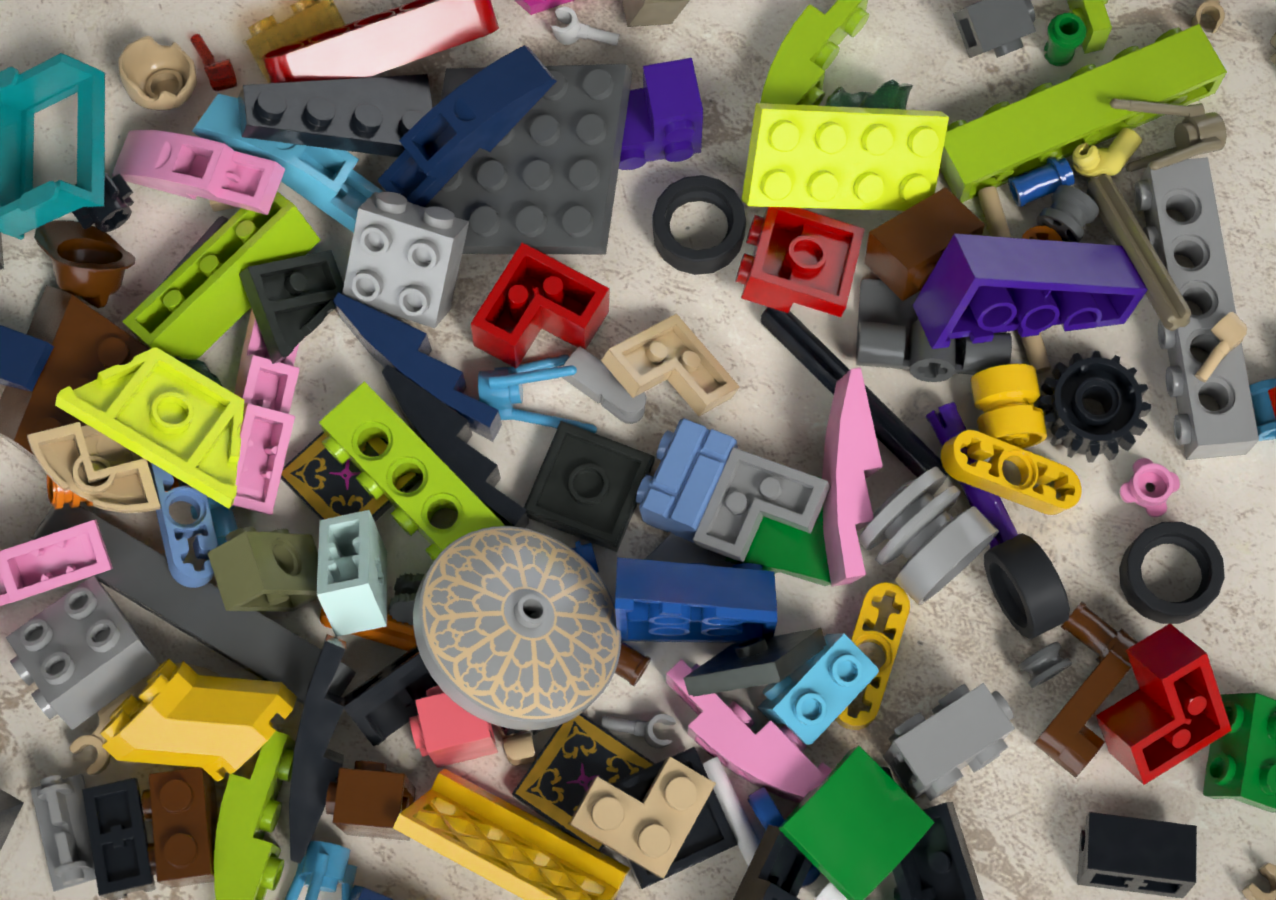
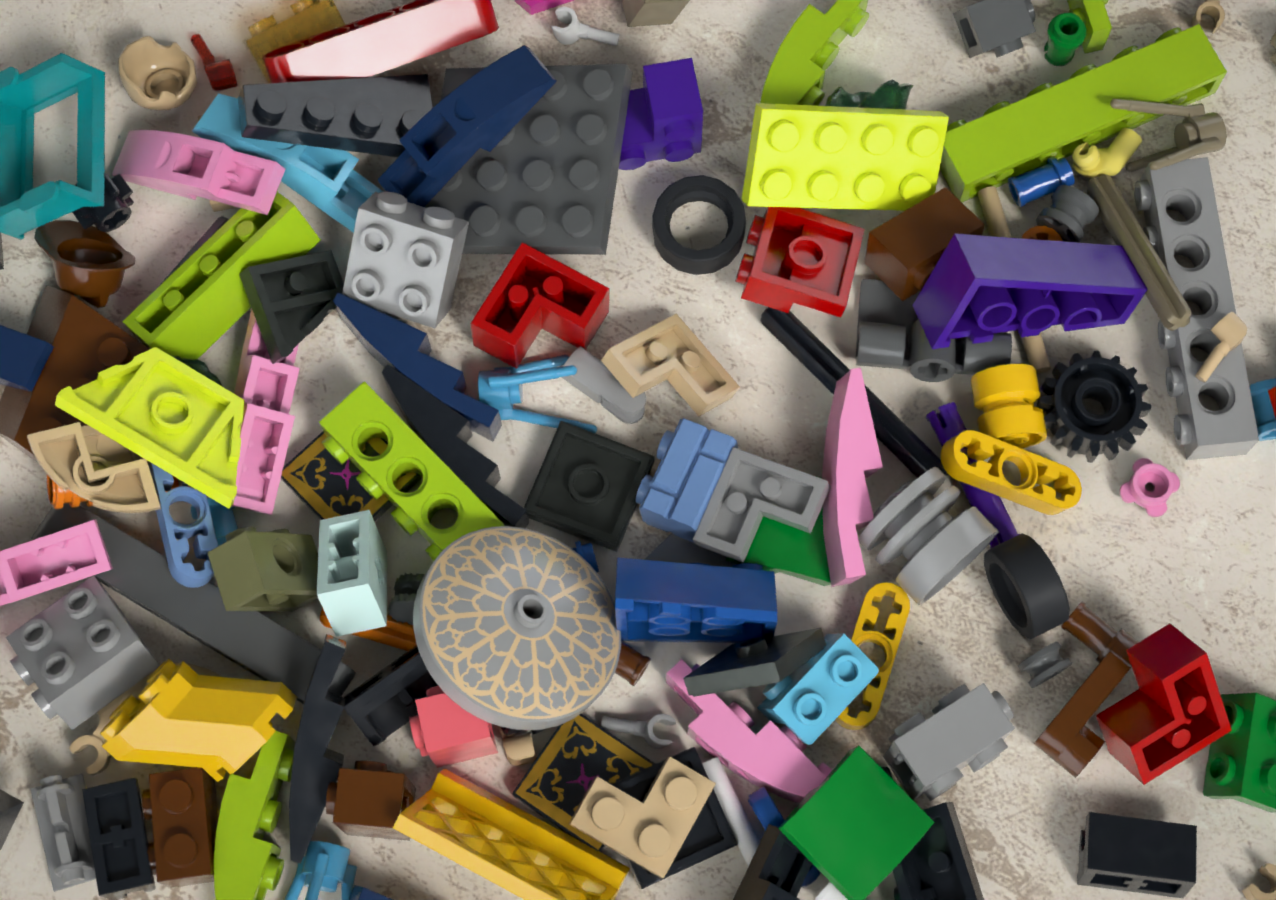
black tyre [1119,522,1225,624] -> none

